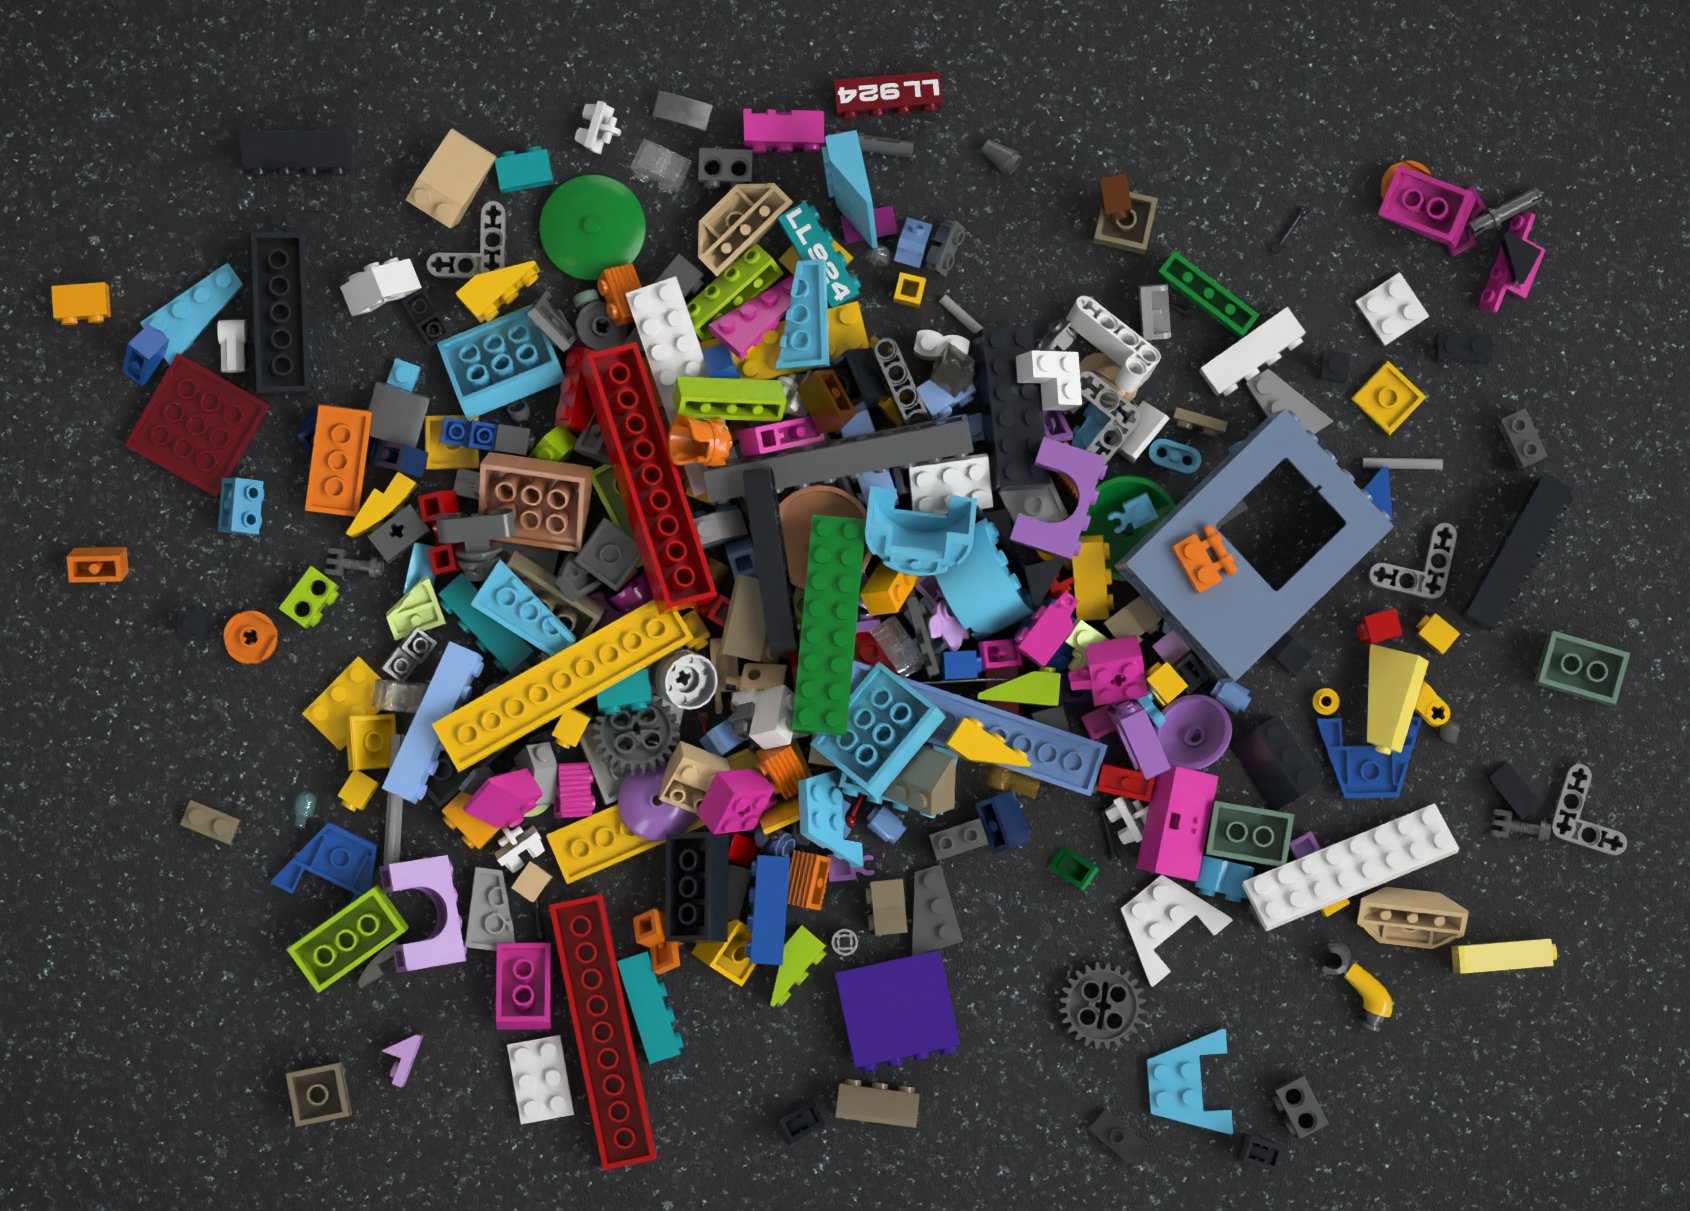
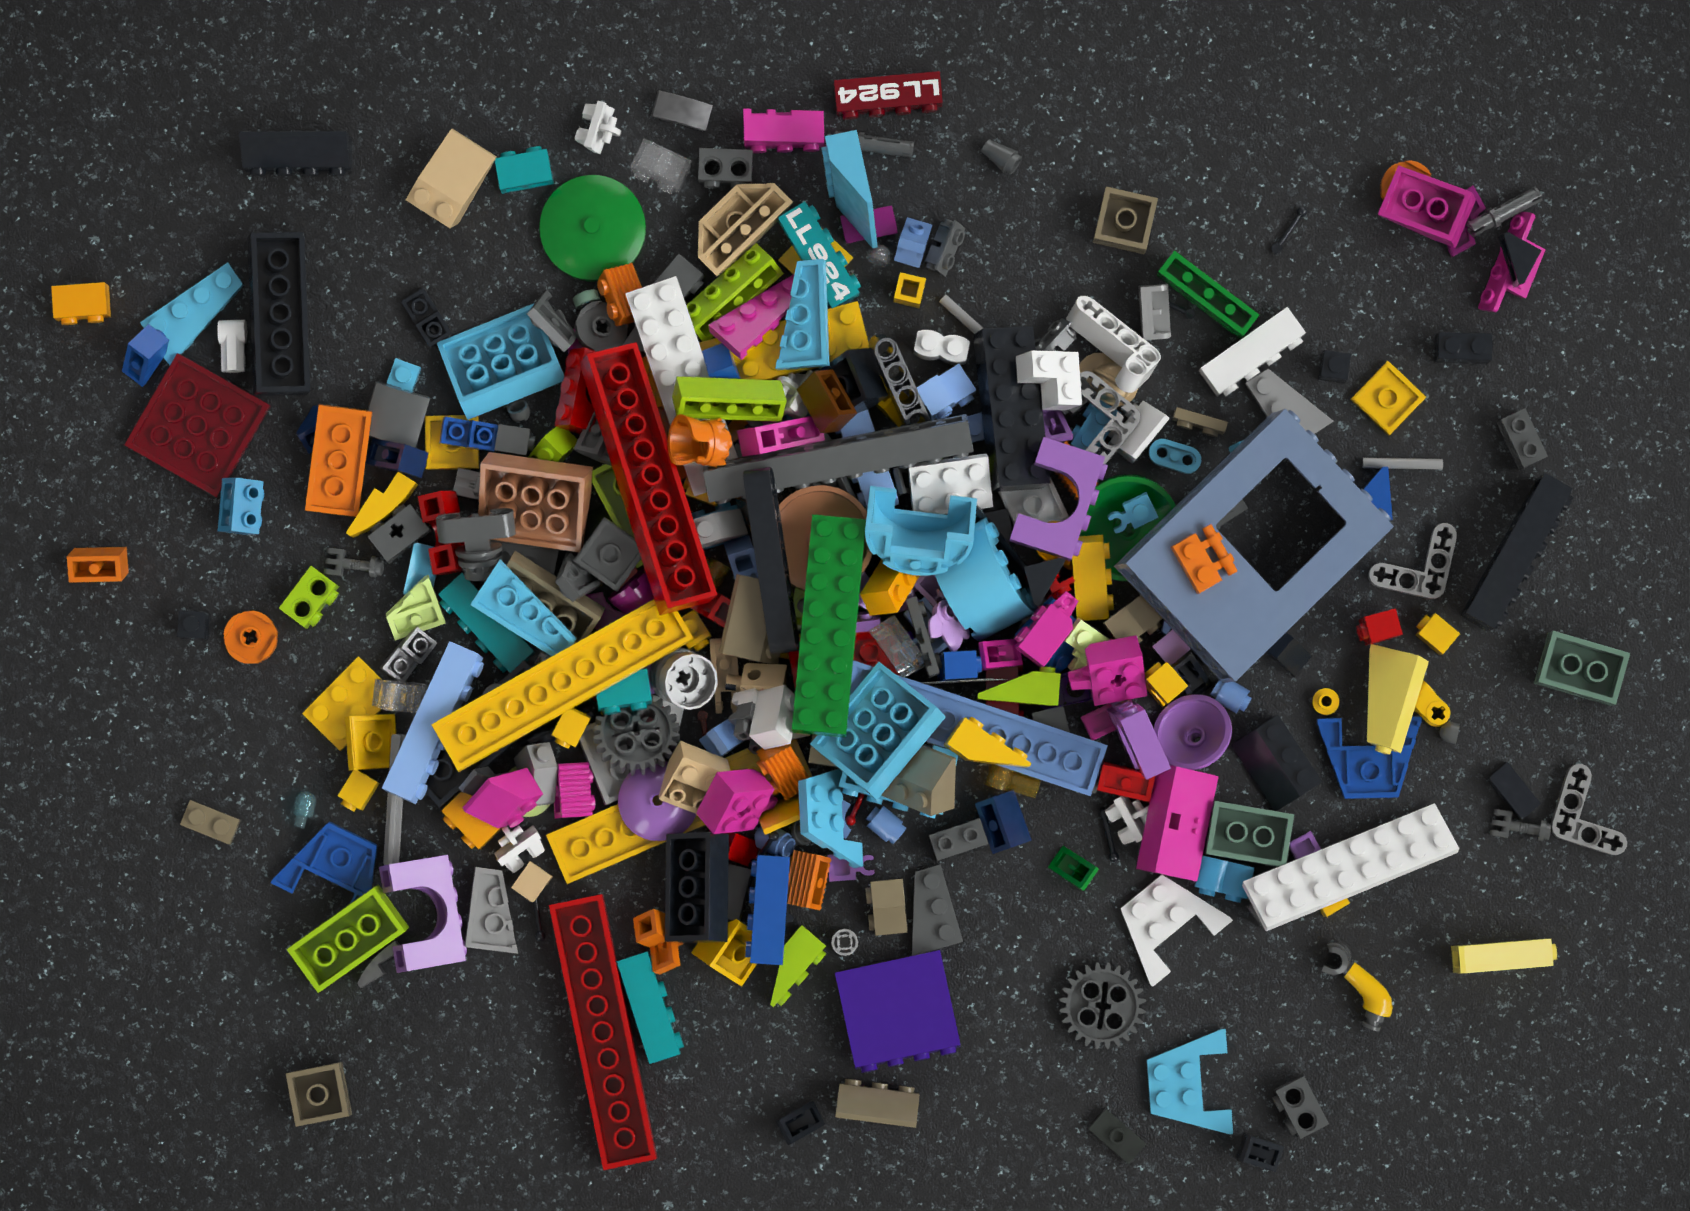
white brick [340,258,422,316] -> none
lavender slope [382,1034,423,1087] -> none
light grey beam [427,201,506,279] -> none
yellow slope [456,261,540,323] -> none
dark pink slope [496,943,551,1029] -> none
white plate [507,1035,574,1124] -> none
clear smoke brick [929,342,975,398] -> none
reddish brown slope [1097,173,1132,221] -> none
medium azure plate [1134,687,1166,728] -> none
white plate [1355,272,1429,346] -> none
tan wedge [1357,887,1468,949] -> none

